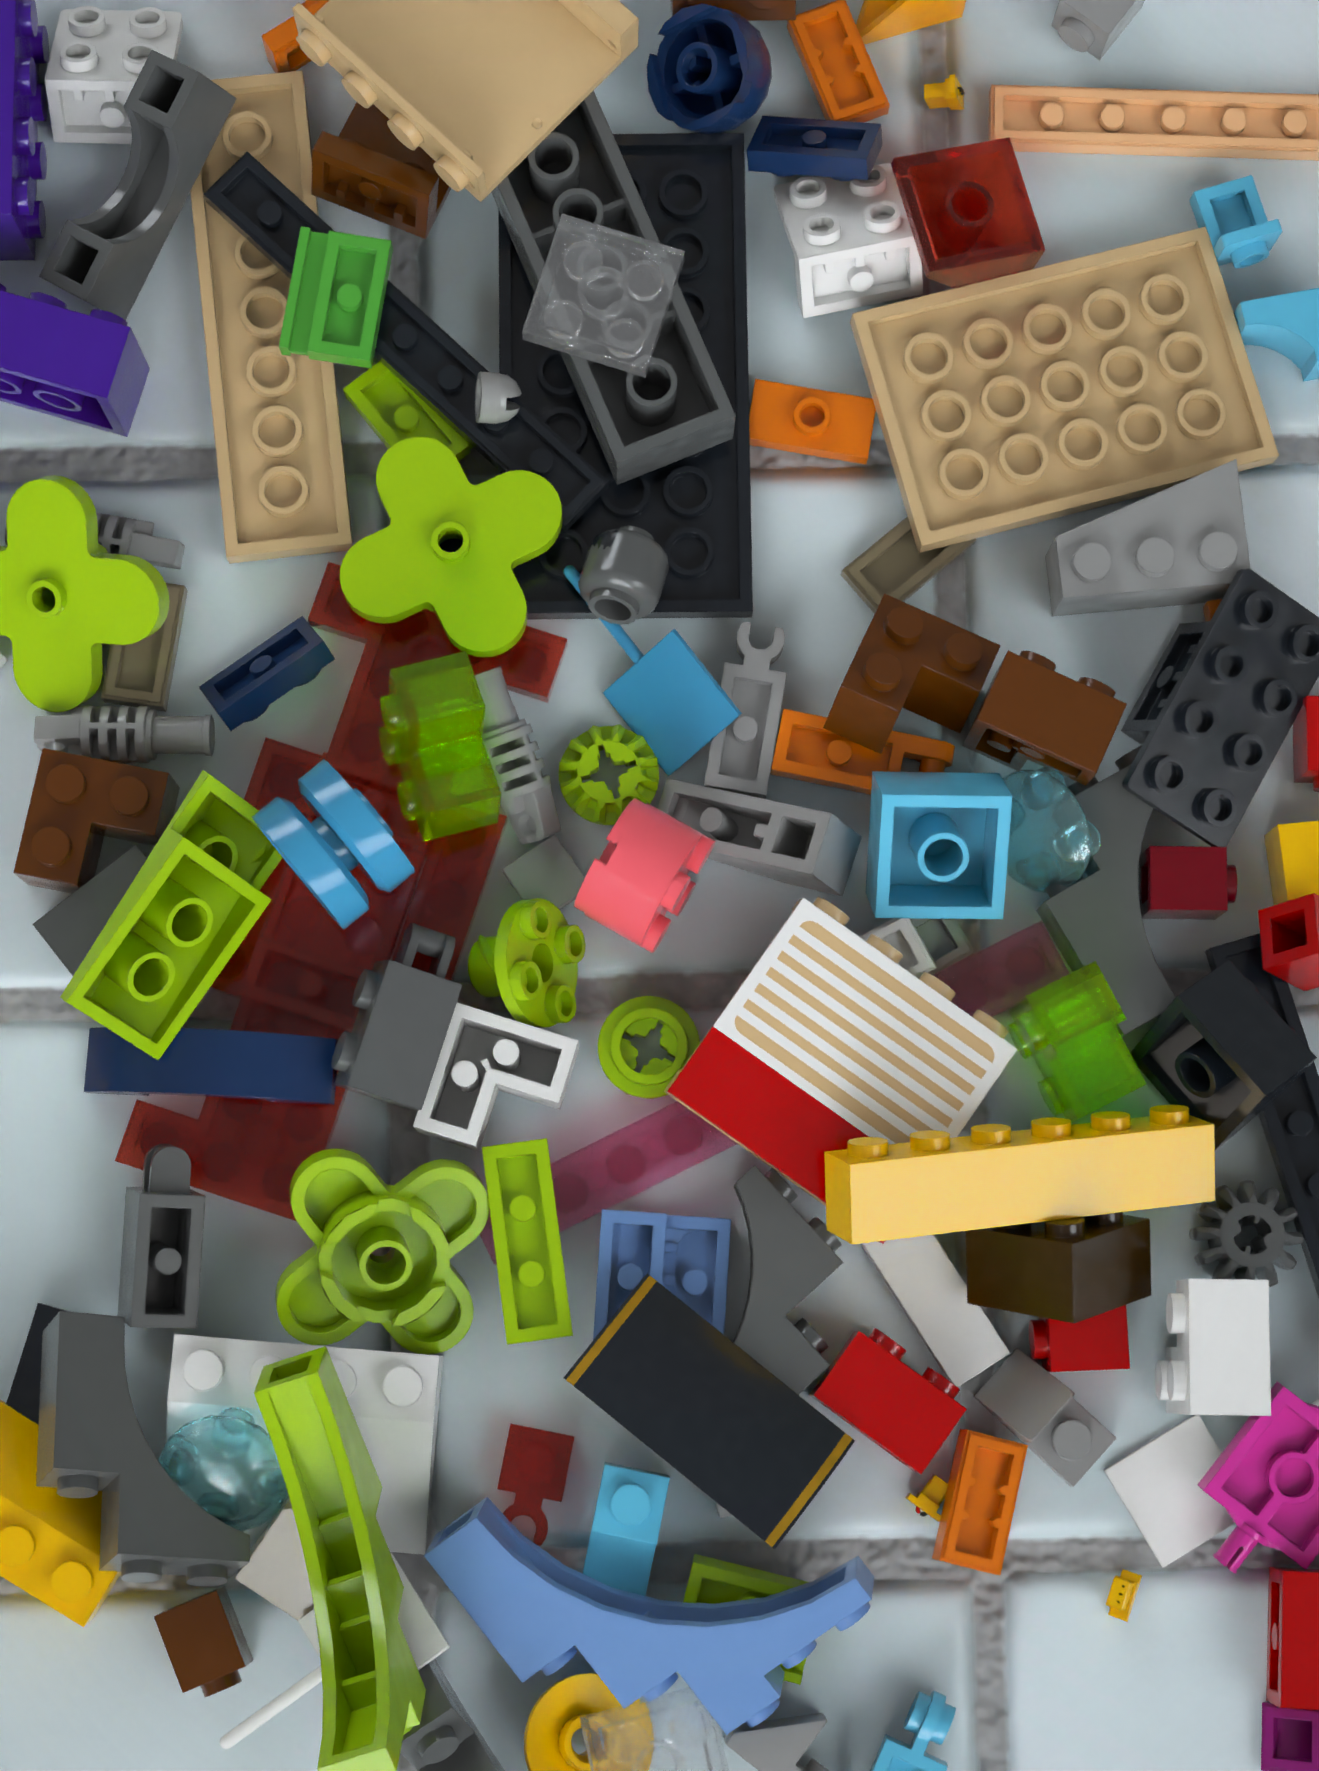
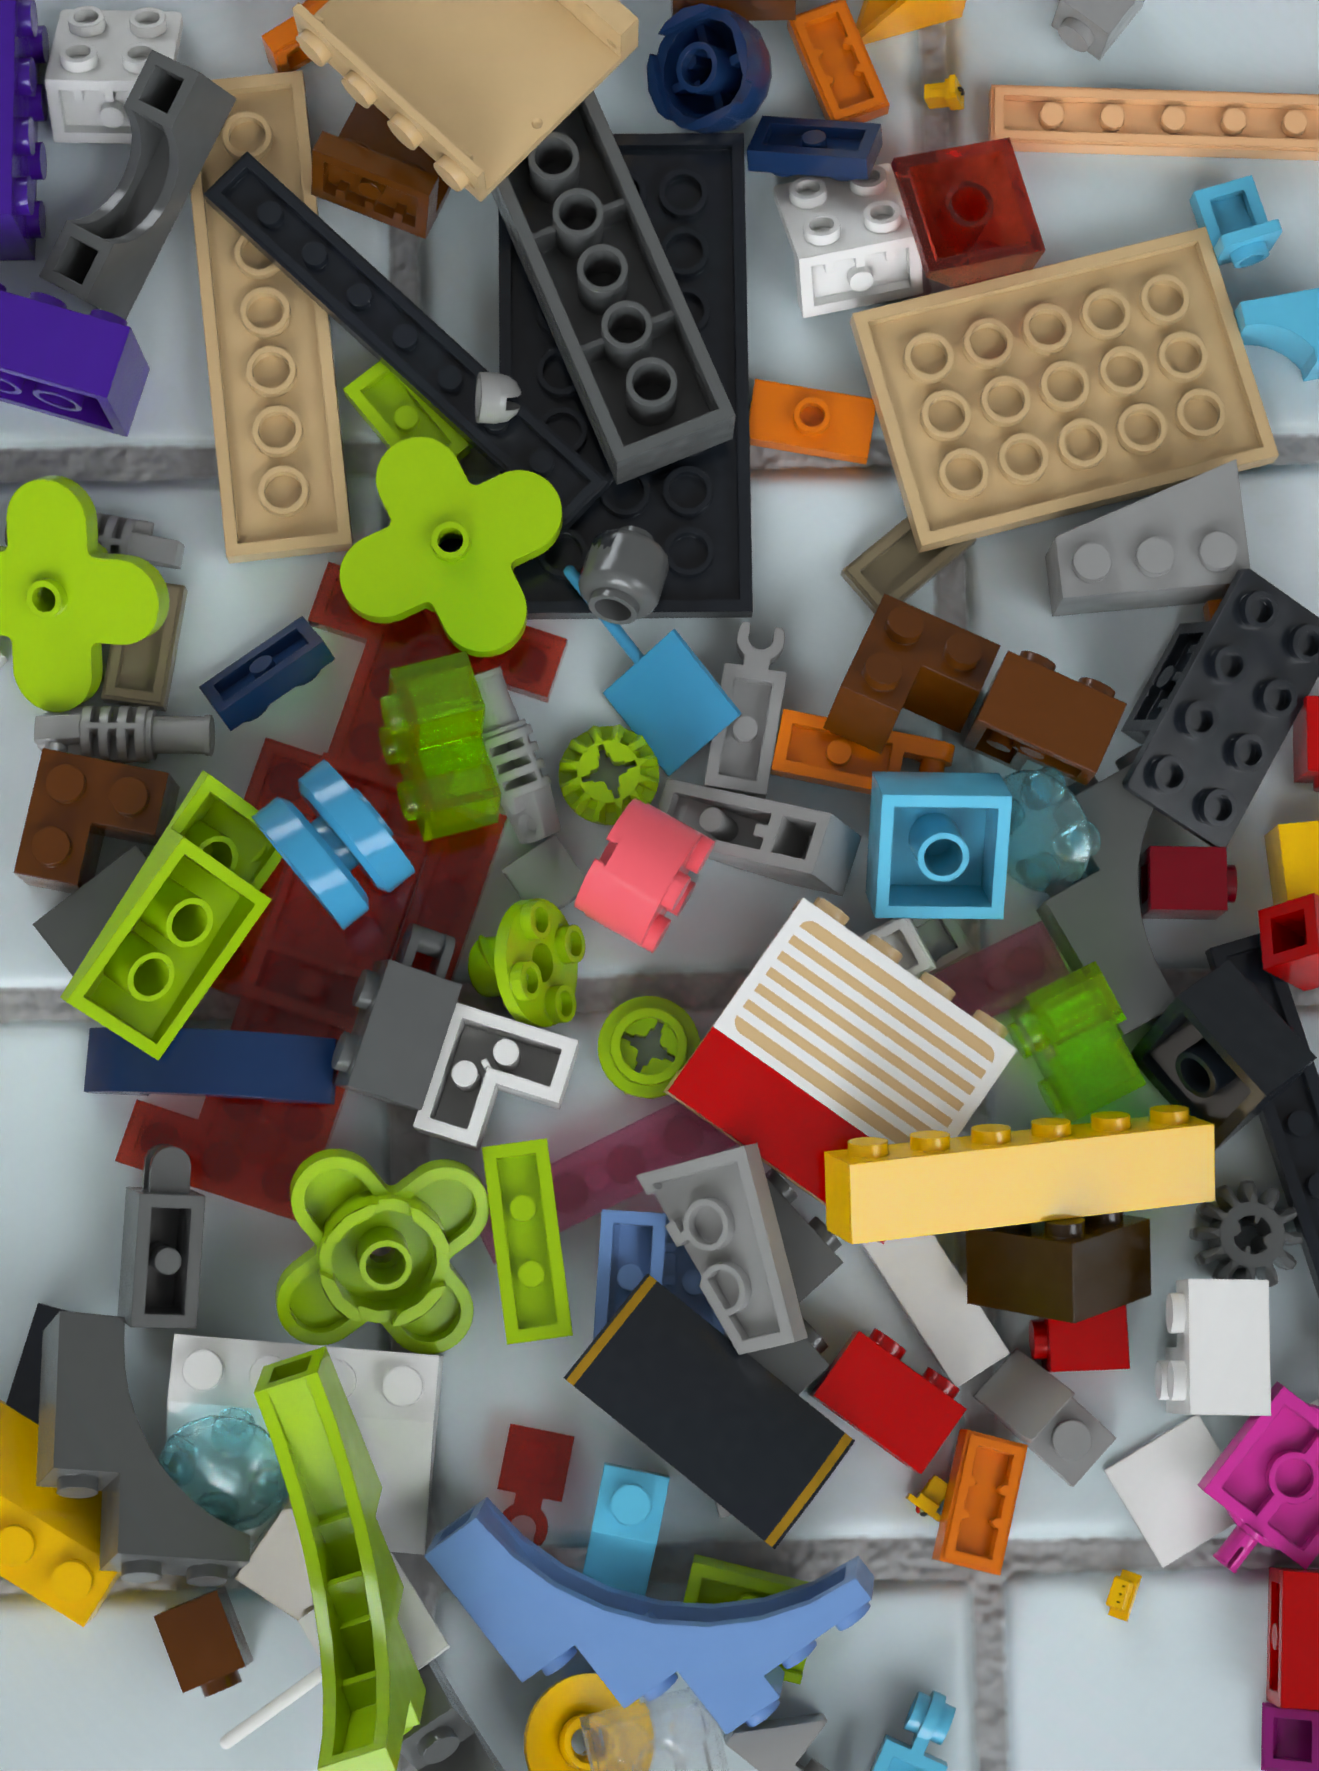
bright green plate [279,226,393,369] -> none
clear plate [522,214,685,378] -> none
none -> light grey wing [636,1143,808,1355]

